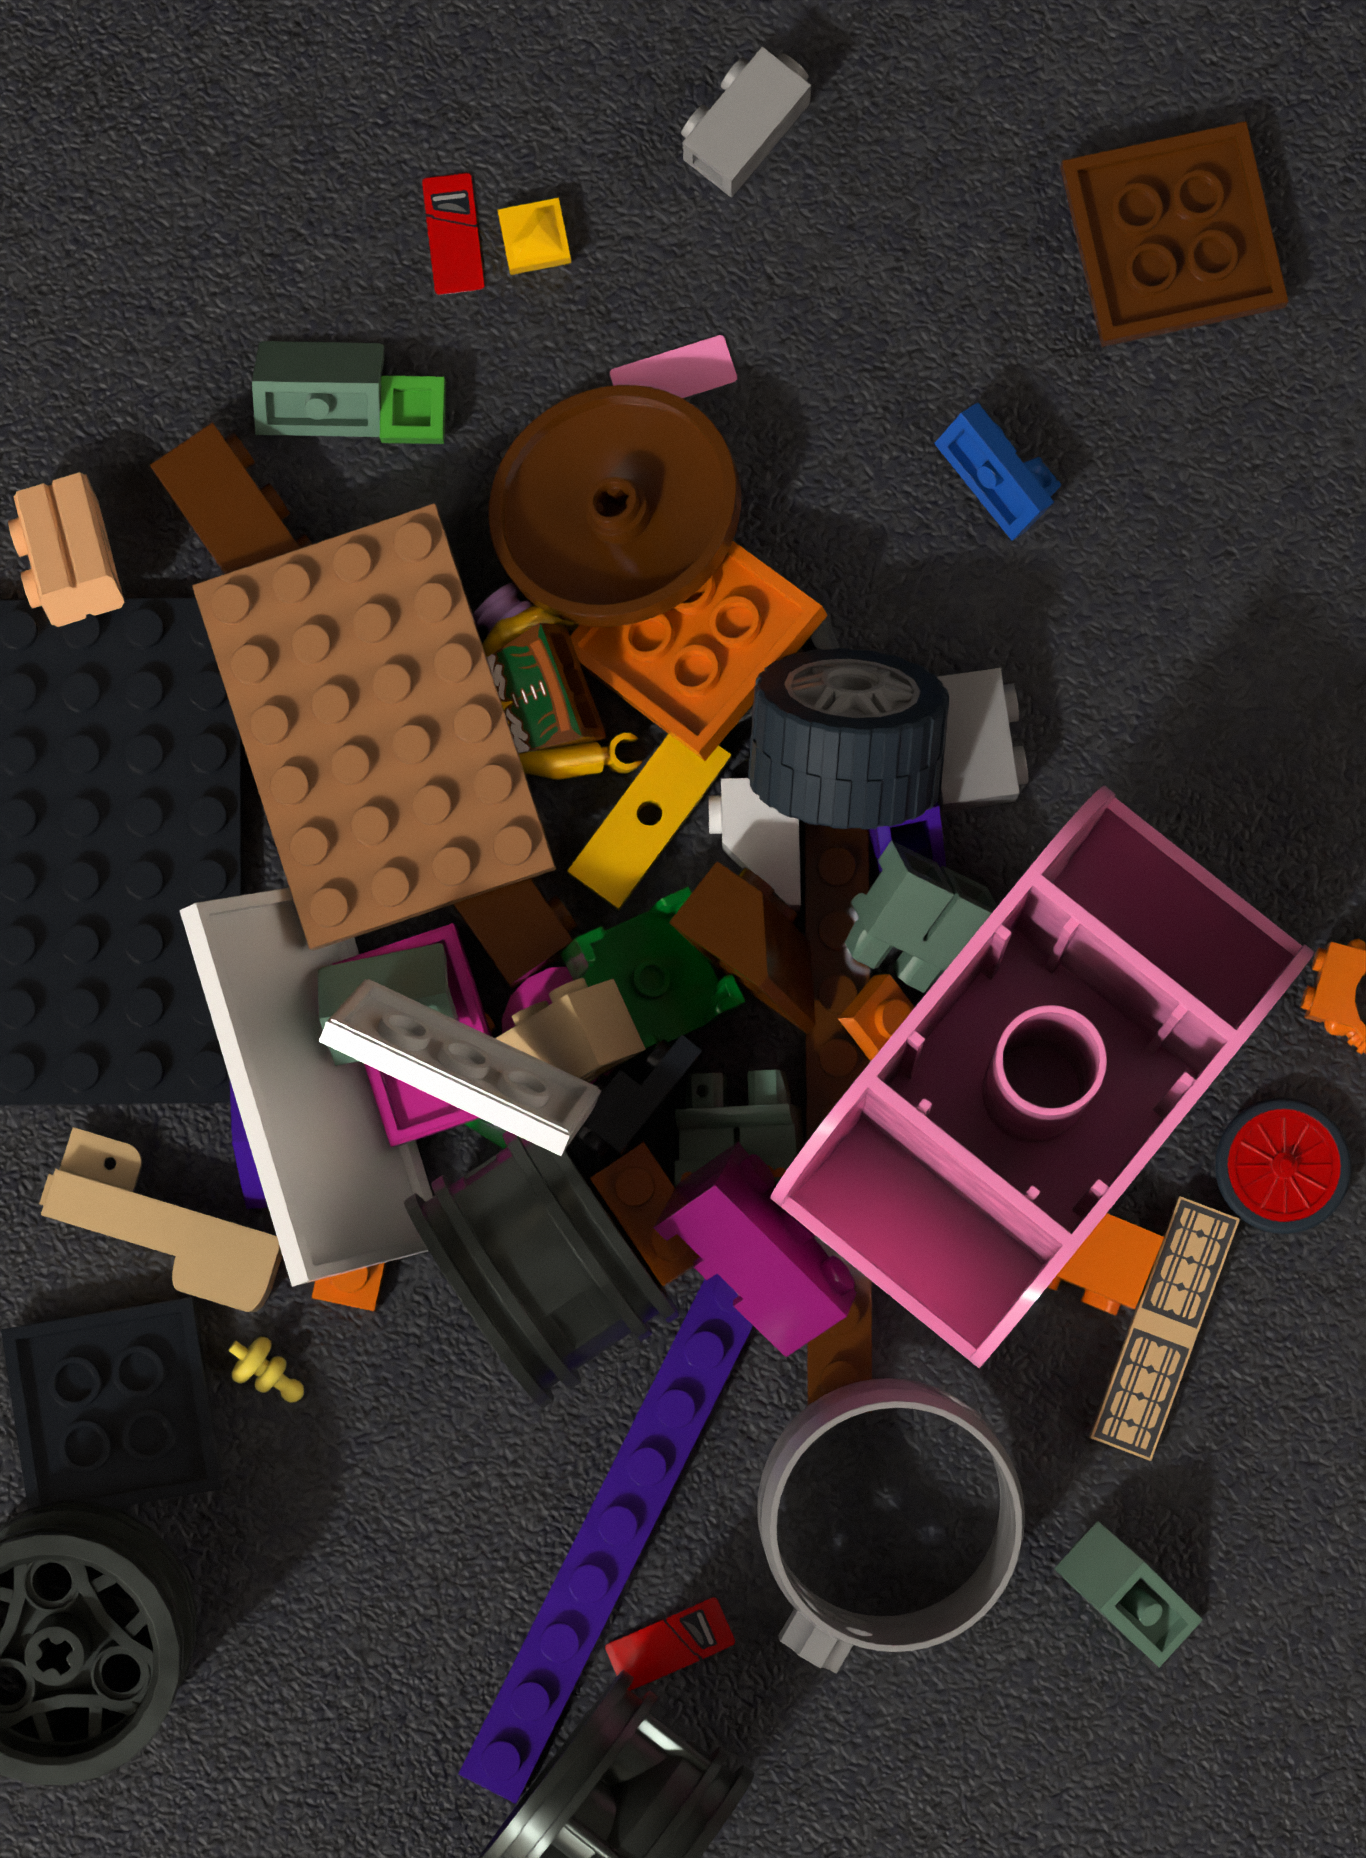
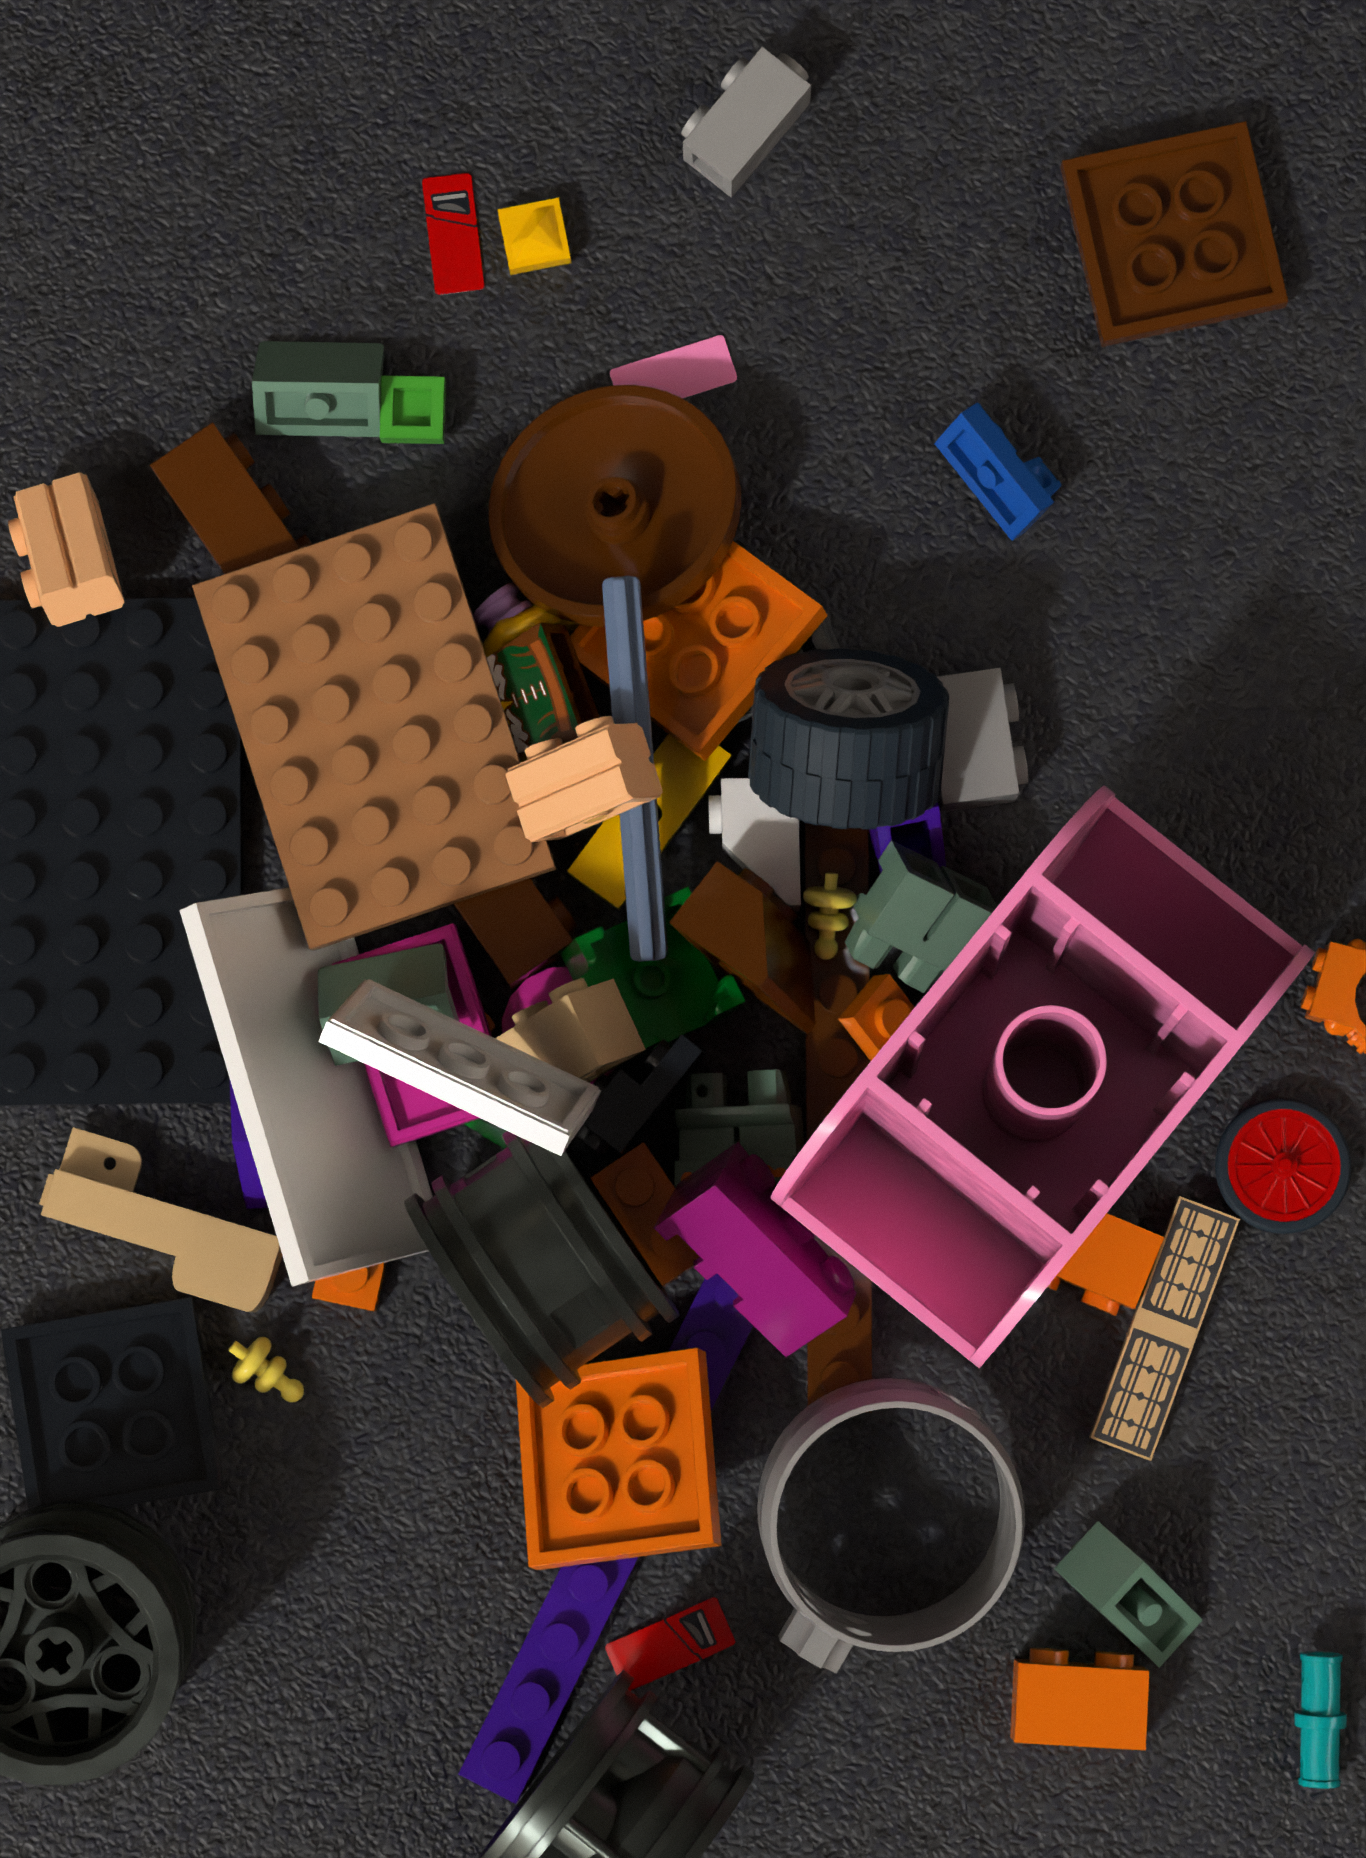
none -> light nougat brick [505,716,663,842]
none -> orange plate [516,1348,722,1570]
none -> sand blue axle [602,576,668,962]
none -> light yellow hair [803,872,857,960]
none -> orange brick [1010,1648,1149,1751]
none -> teal pin [1294,1651,1347,1789]

